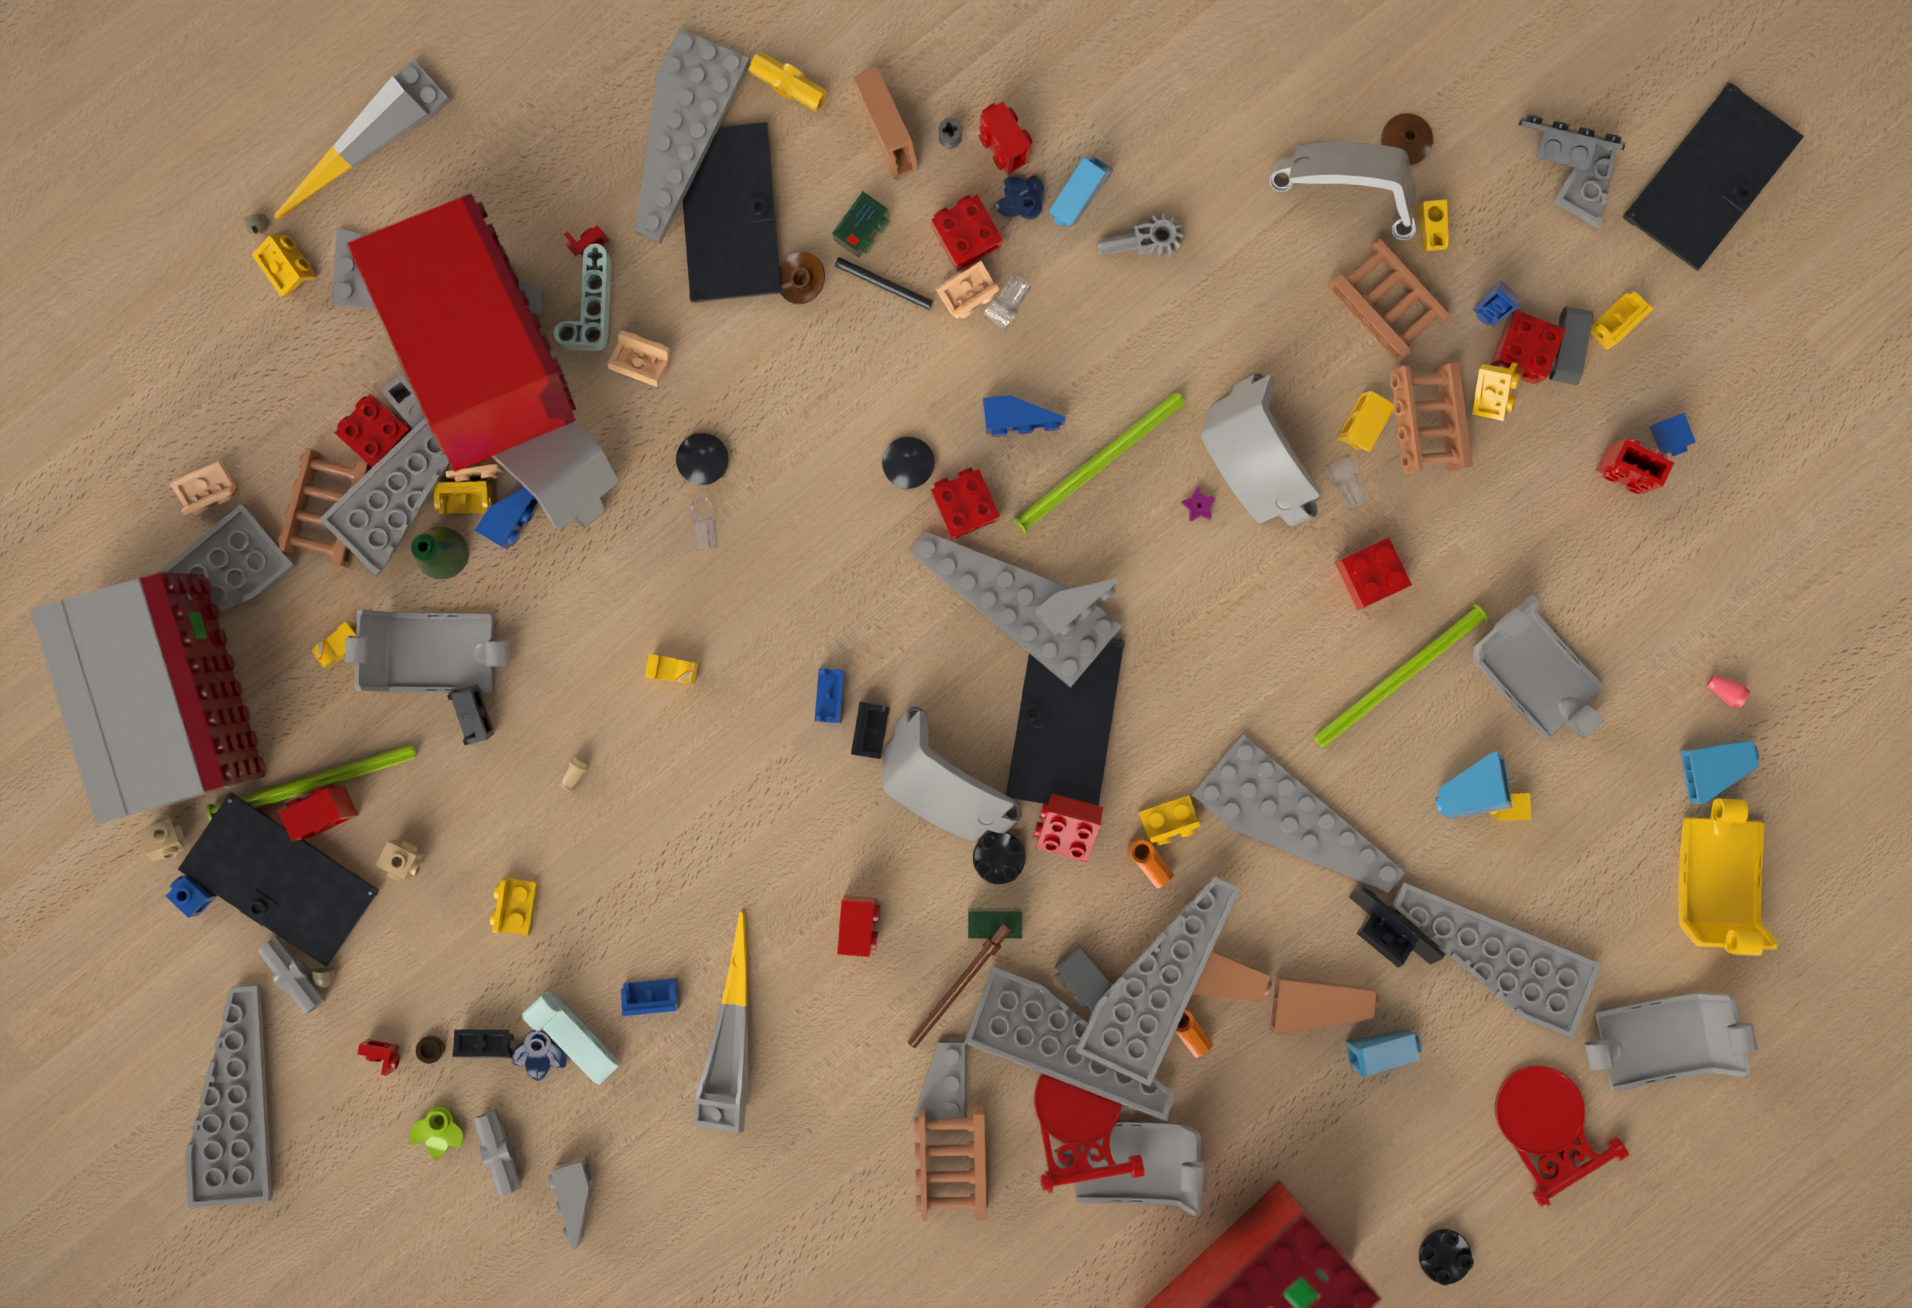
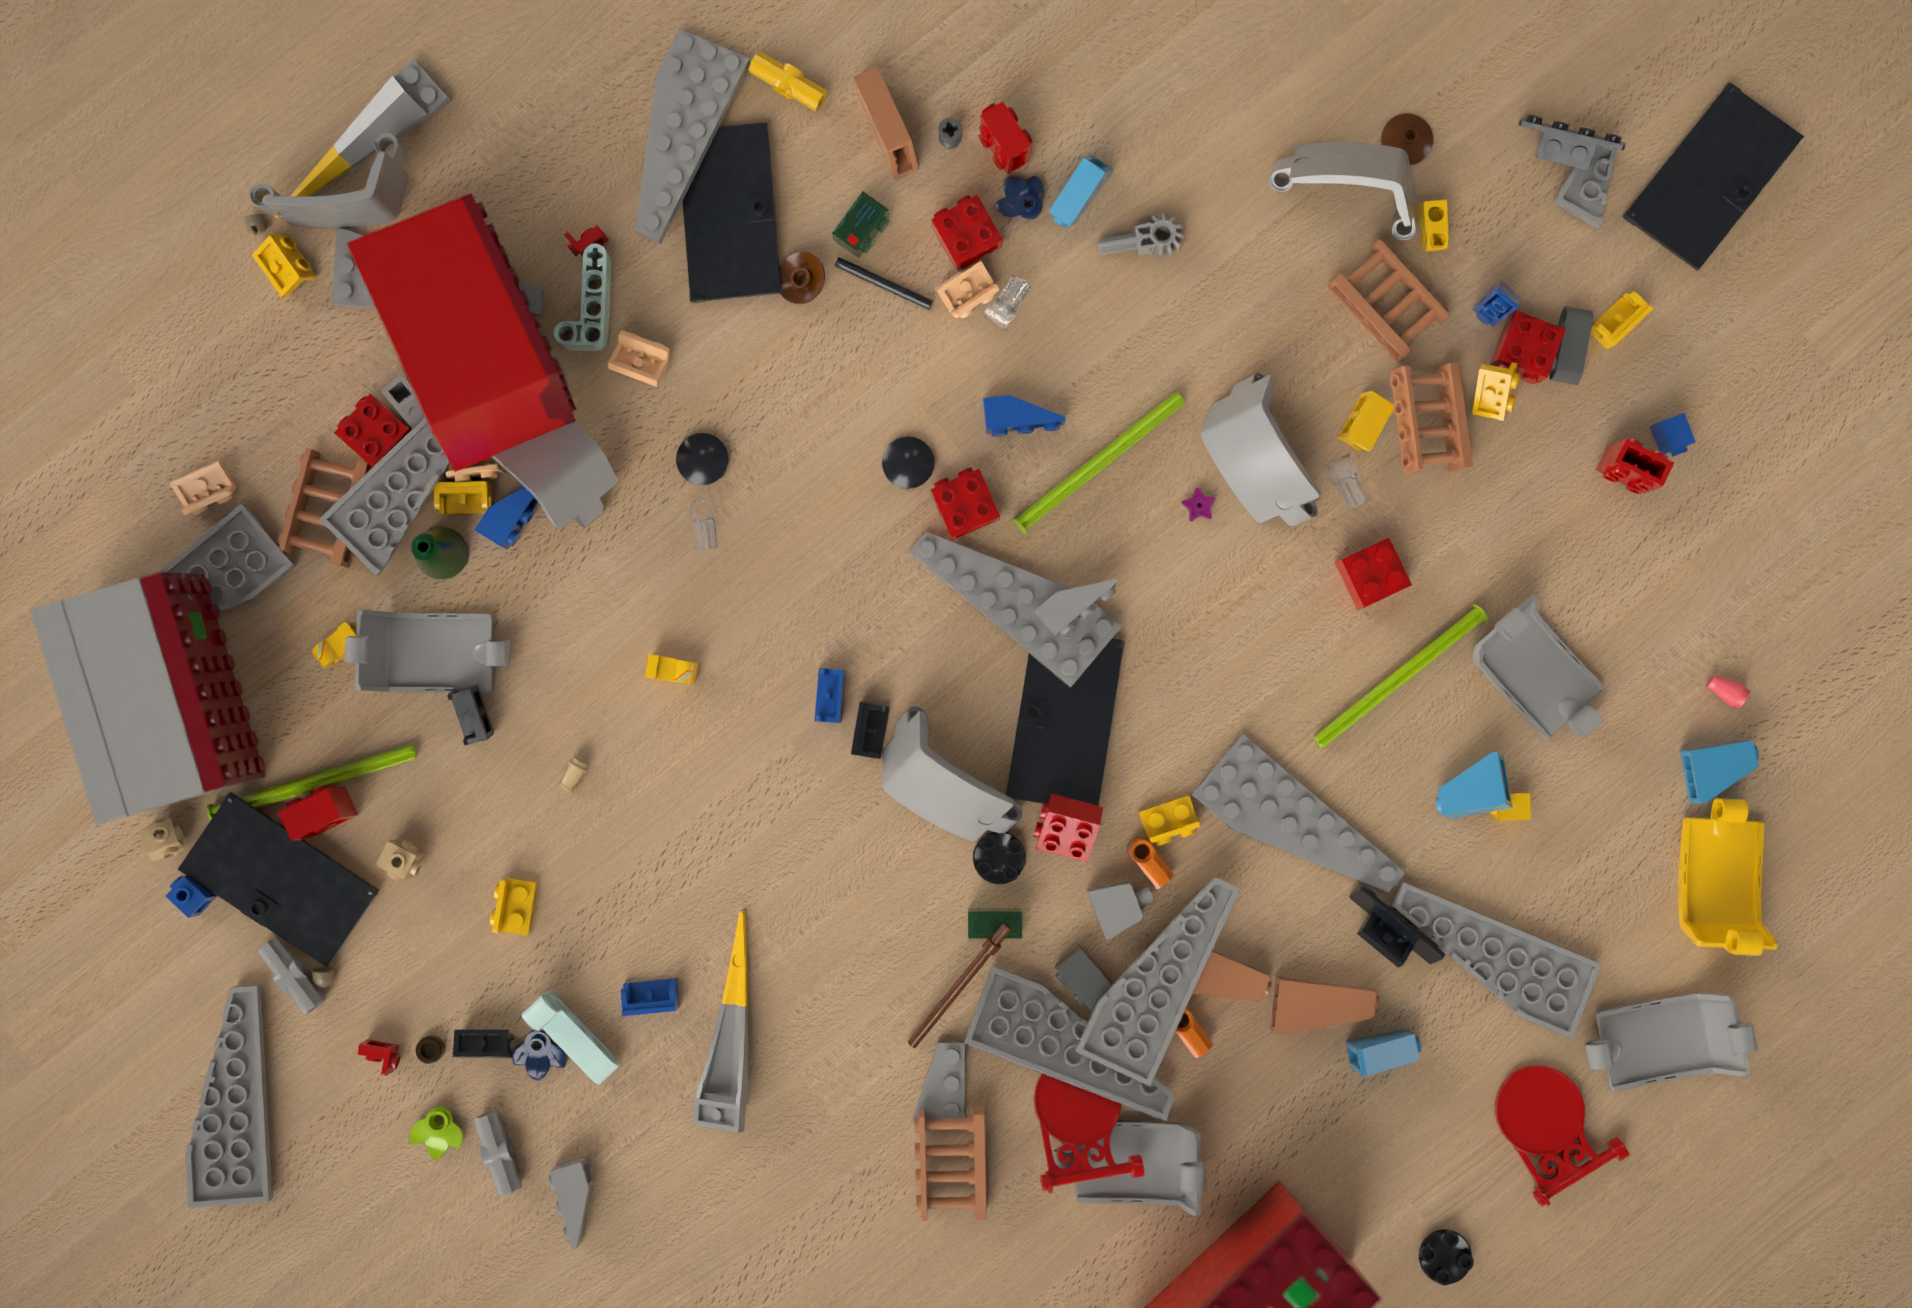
red brick [837,895,881,957] -> none
none -> light grey panel [249,133,409,228]
none -> light grey torso [1086,881,1154,940]

